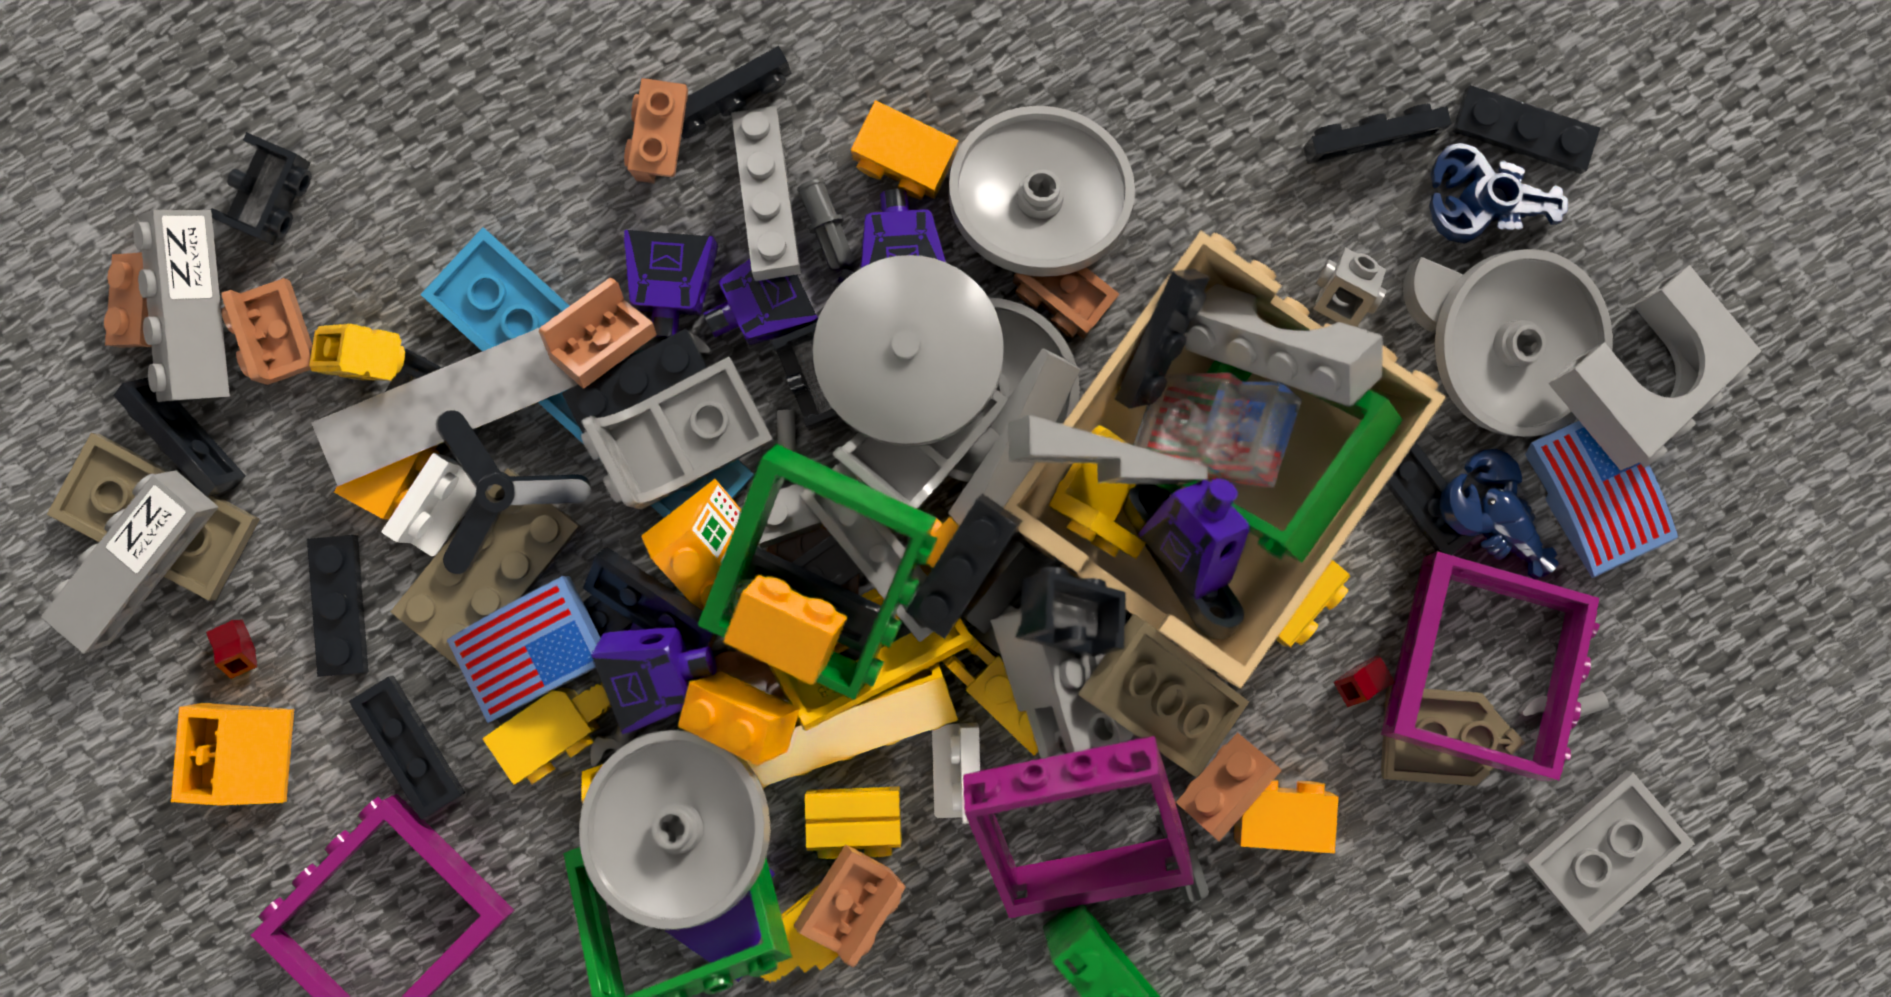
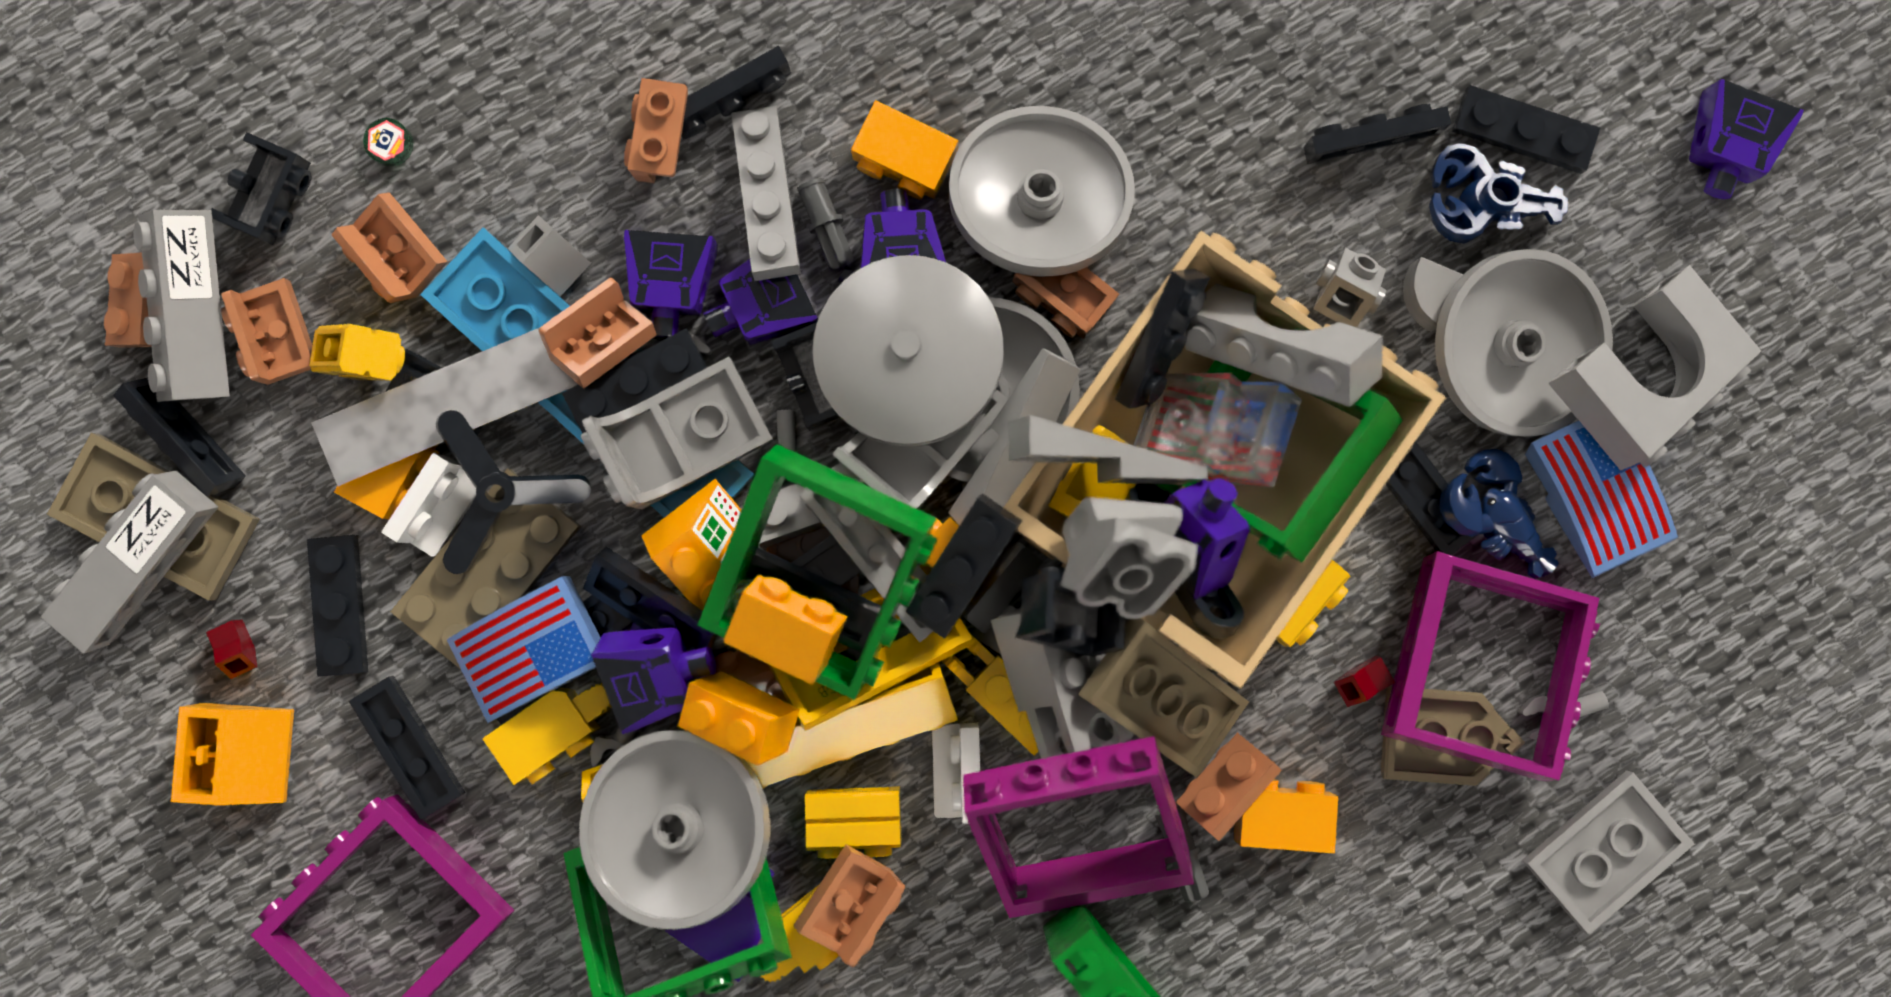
none -> nougat bracket [332,192,448,303]
none -> tile [363,118,413,167]
none -> light grey brick [507,215,591,297]
none -> light grey piece [1060,497,1197,619]
none -> torso [1689,79,1804,199]

